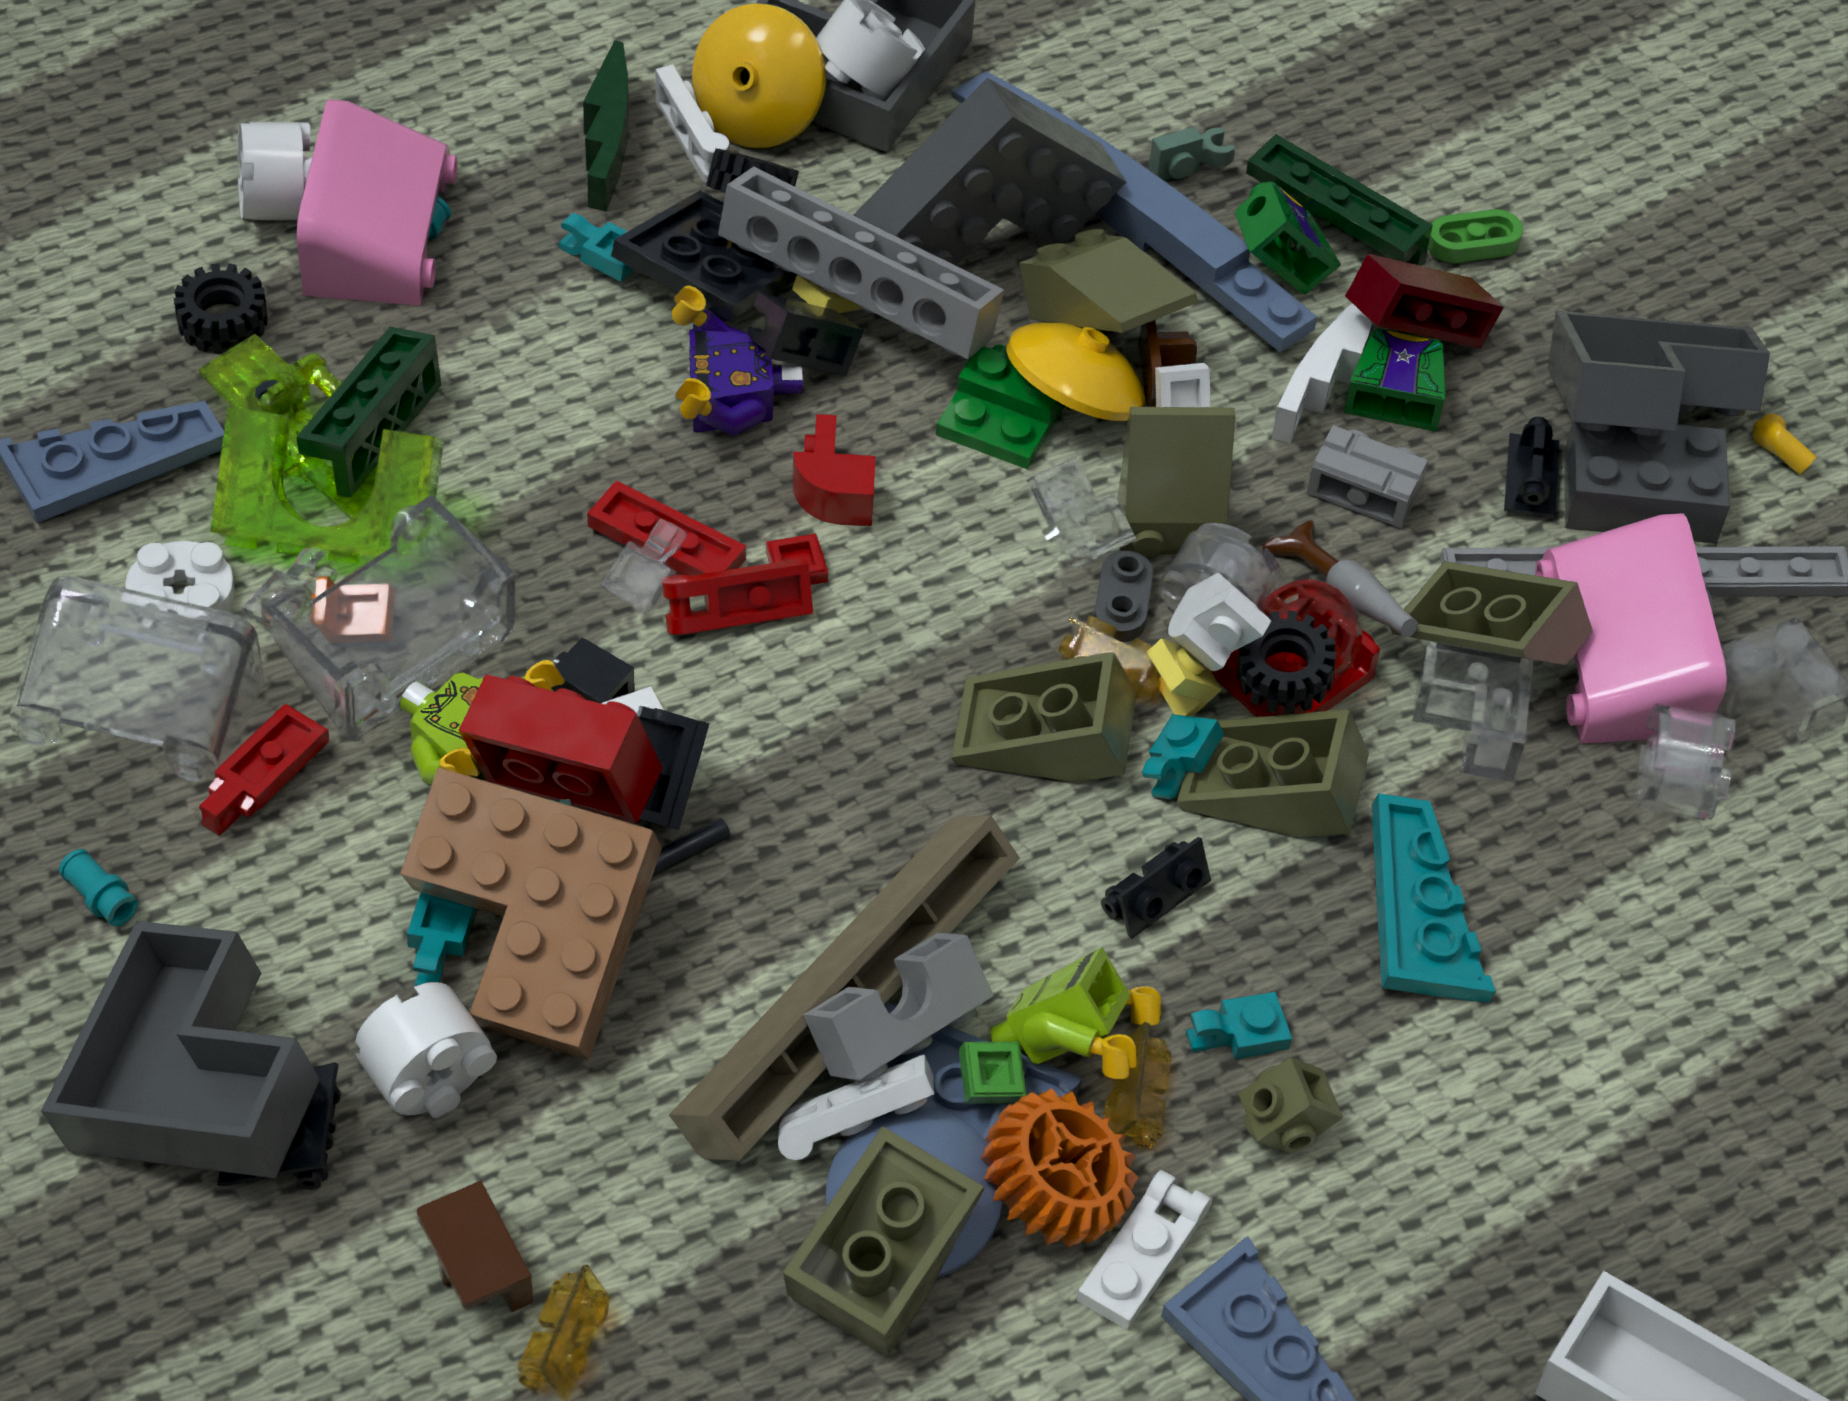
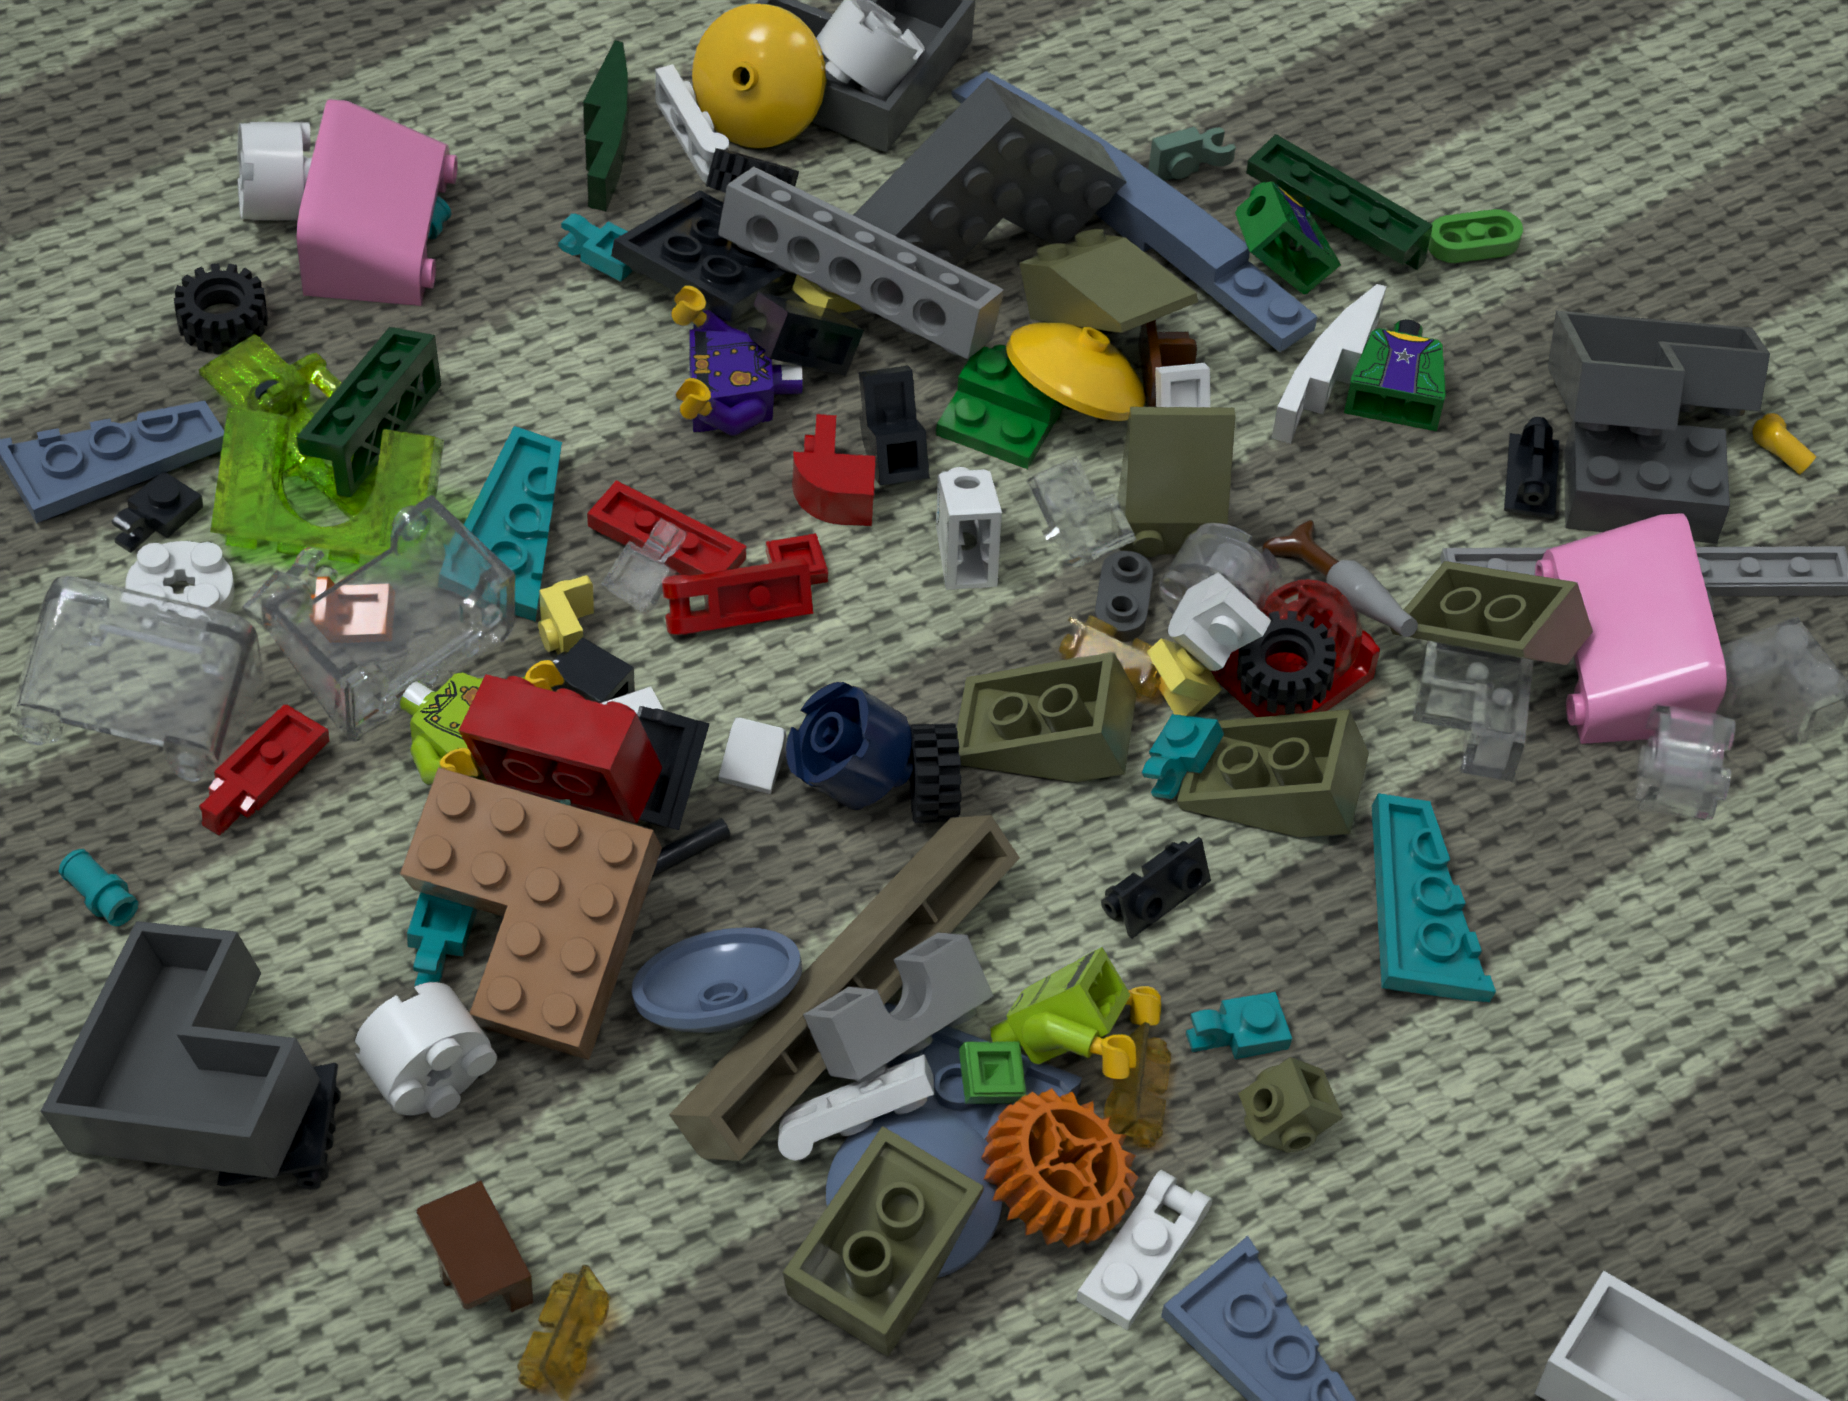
light grey brick [1307,425,1428,528] -> none
dark red brick [1345,254,1504,349] -> none
none -> black plate [112,471,203,553]
none -> teal wing [437,426,562,622]
none -> light yellow bracket [538,575,594,655]
none -> sand blue dish [631,928,802,1033]
none -> white slope [718,718,786,794]
none -> dark blue brick [786,682,913,810]
none -> black brick [859,366,930,486]
none -> black tyre [909,723,961,823]
none -> white torso [936,467,1002,590]

